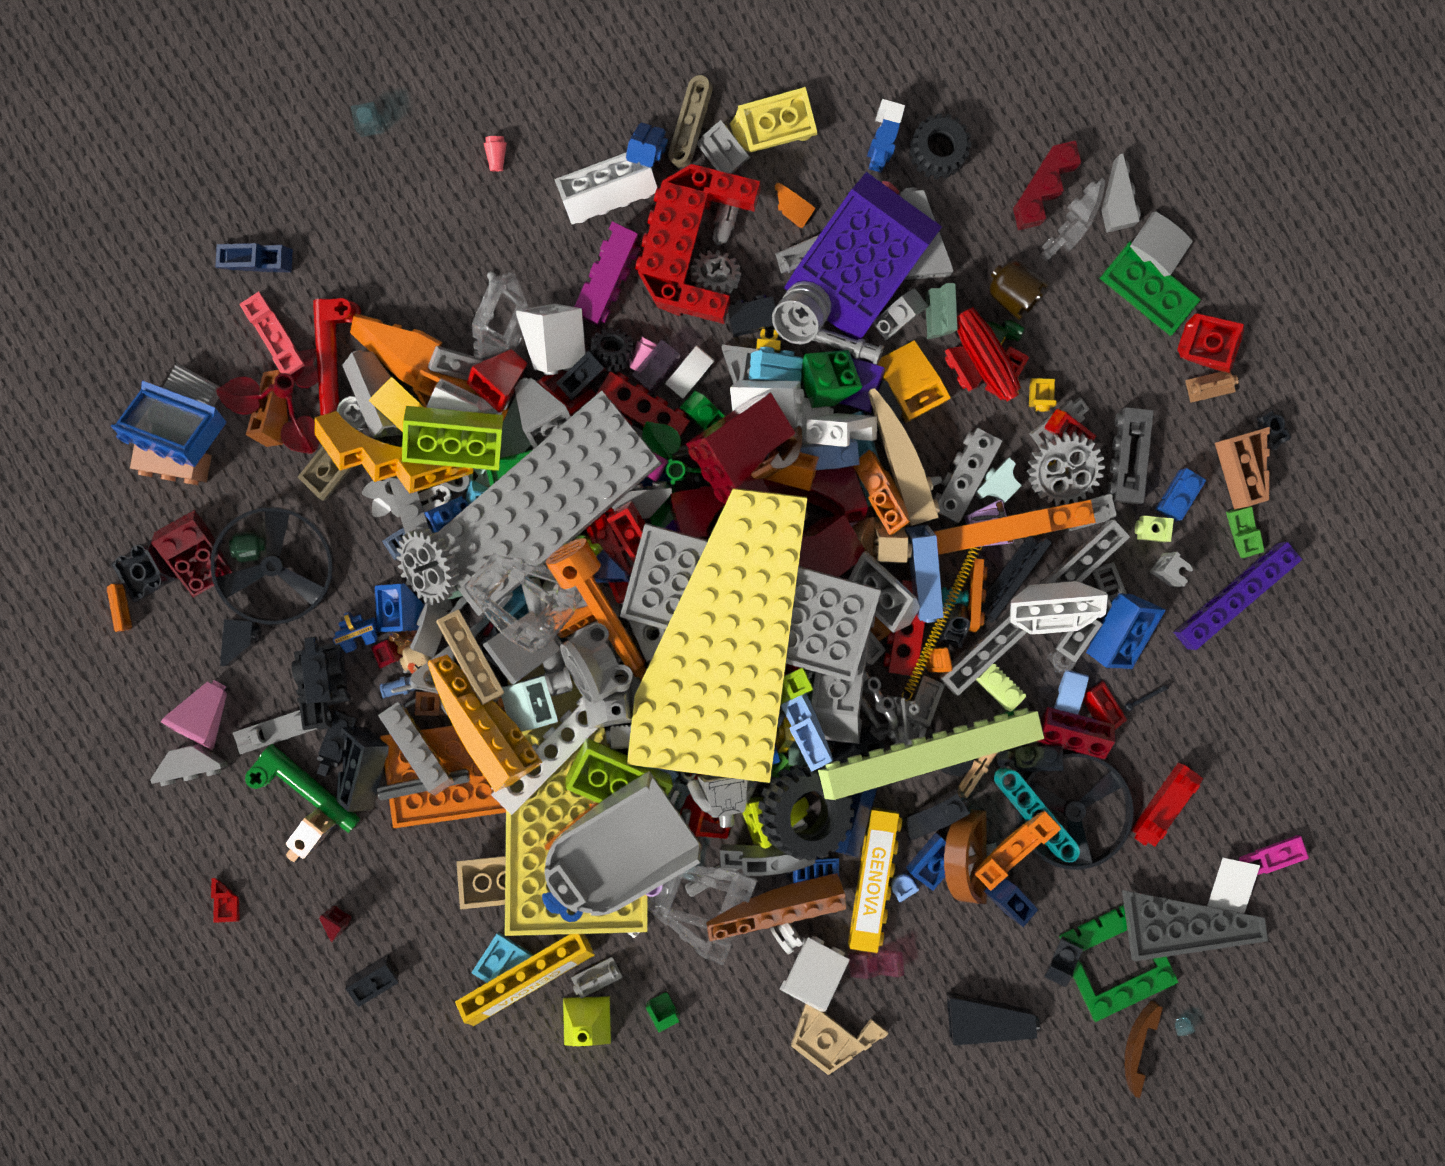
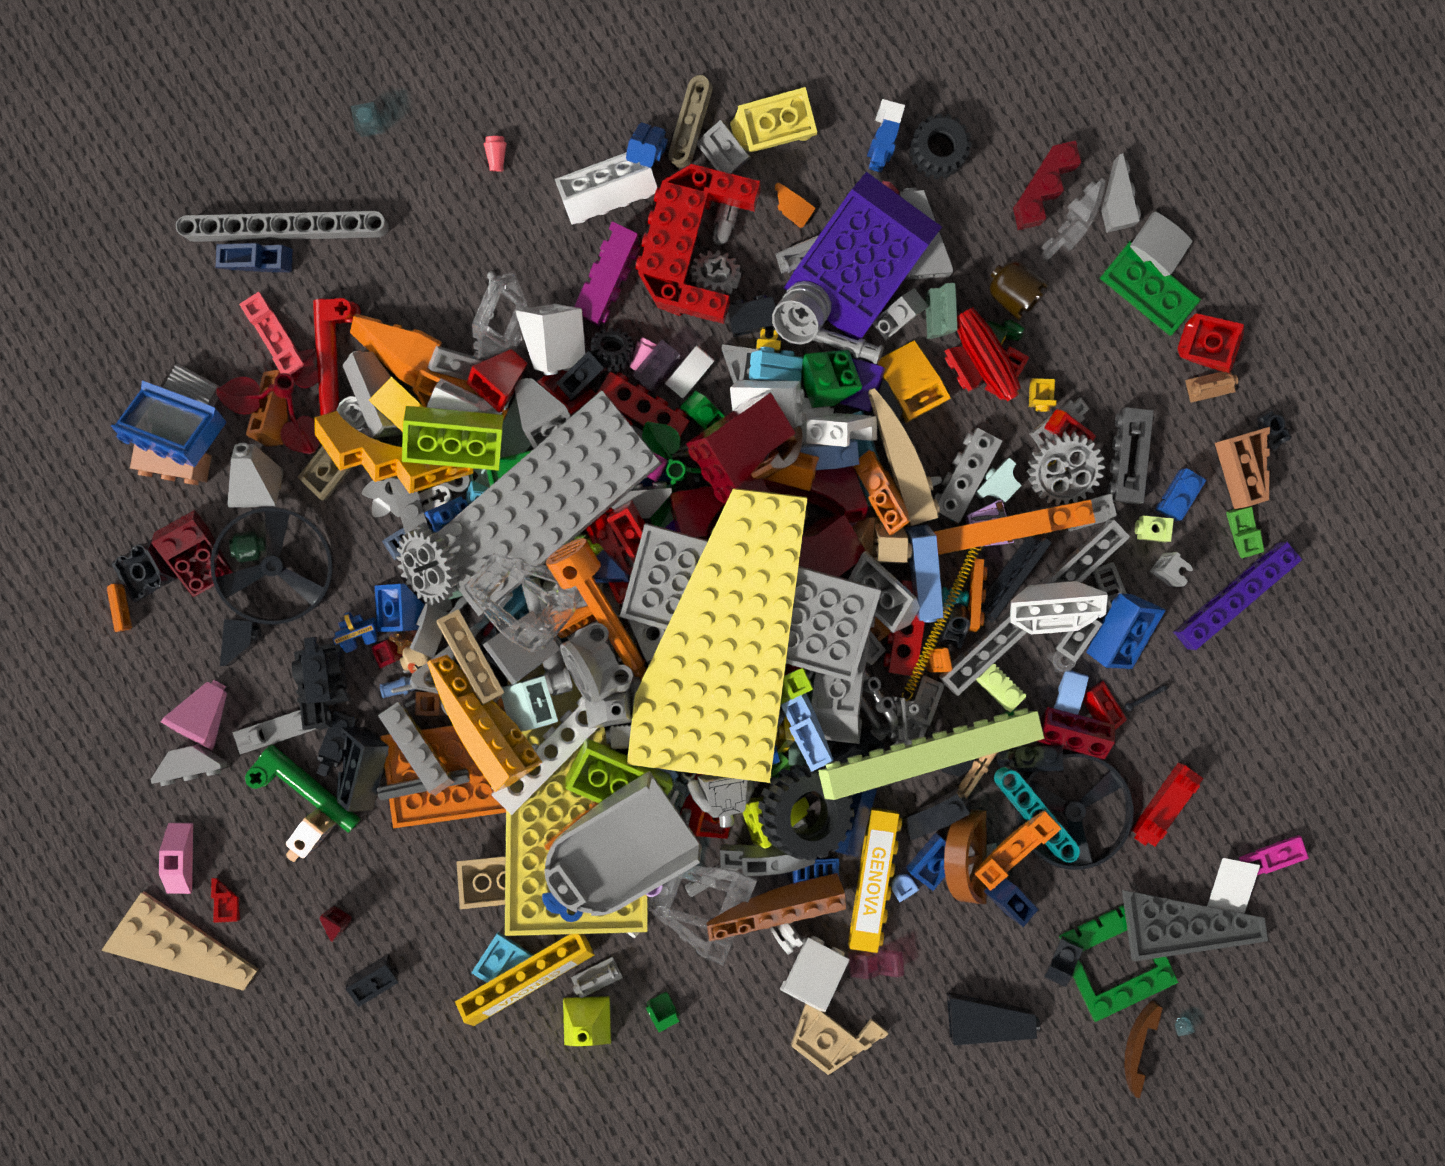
none -> tan wing [102,891,259,990]
none -> bright pink slope [159,823,193,894]
none -> light grey beam [176,211,389,242]
none -> light grey slope [228,443,283,507]

